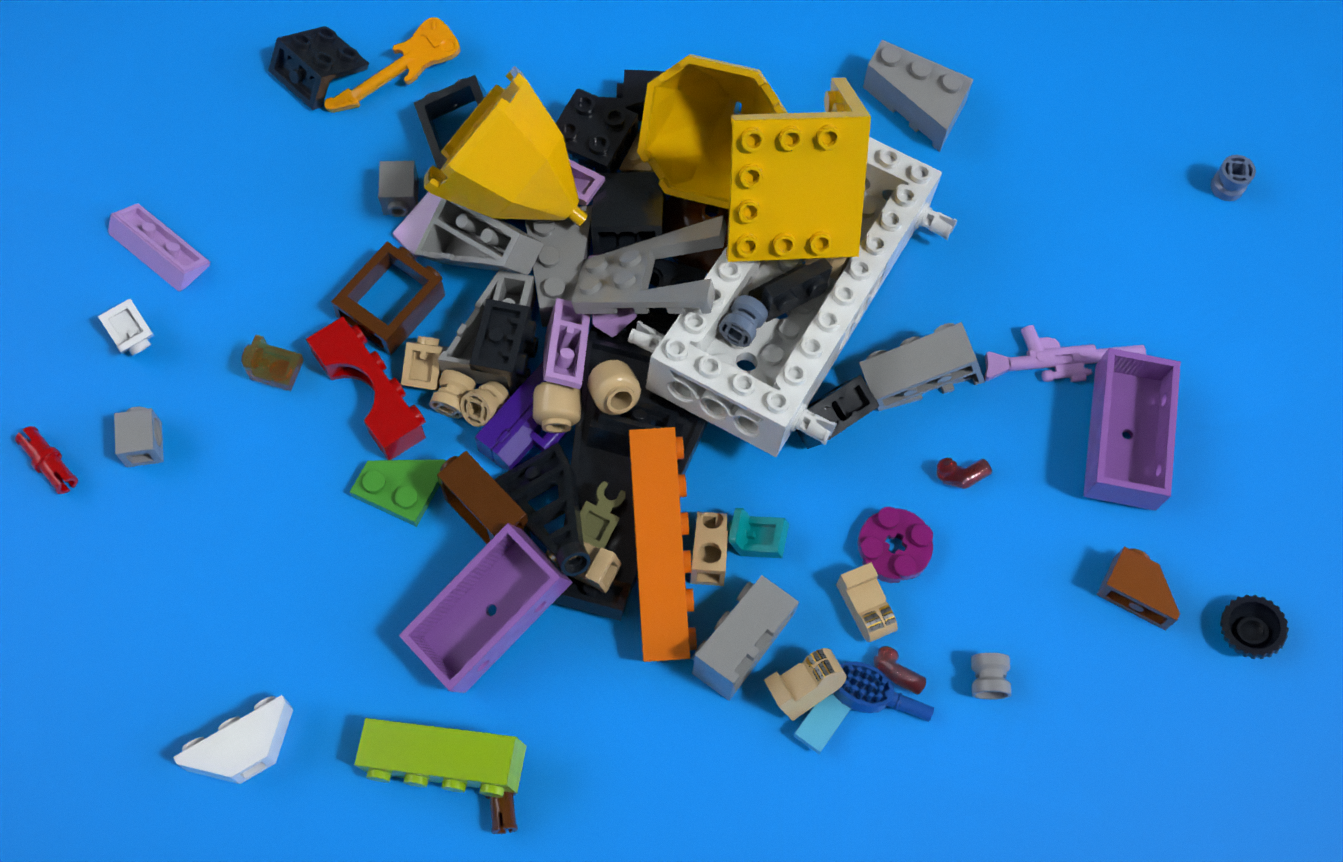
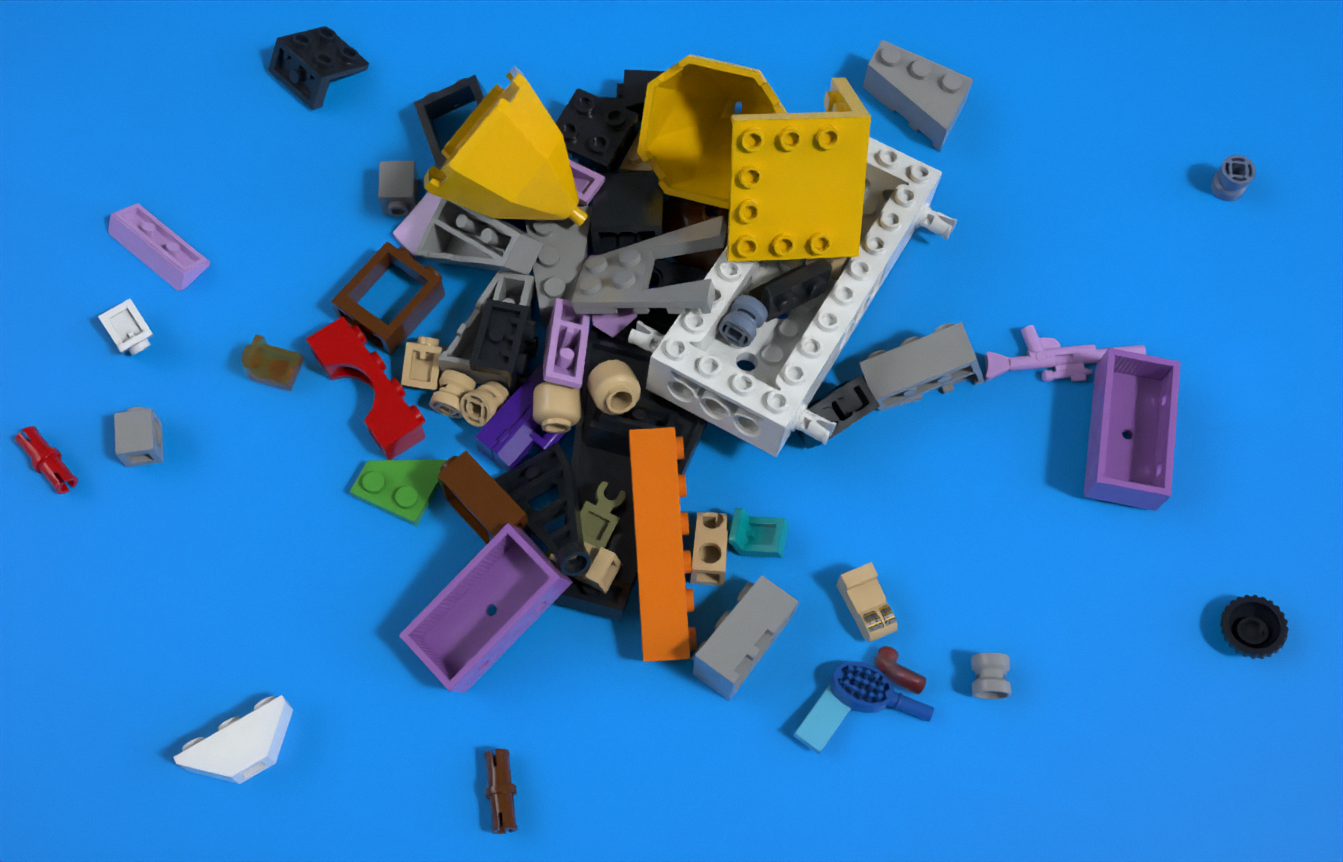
light orange piece [324,17,461,113] -> none
lime brick [354,718,526,798] -> none
tan leg [764,648,847,721] -> none
magenta plate [857,507,933,583] -> none
arm [937,458,992,489] -> none
dark orange slope [1097,546,1180,631] -> none

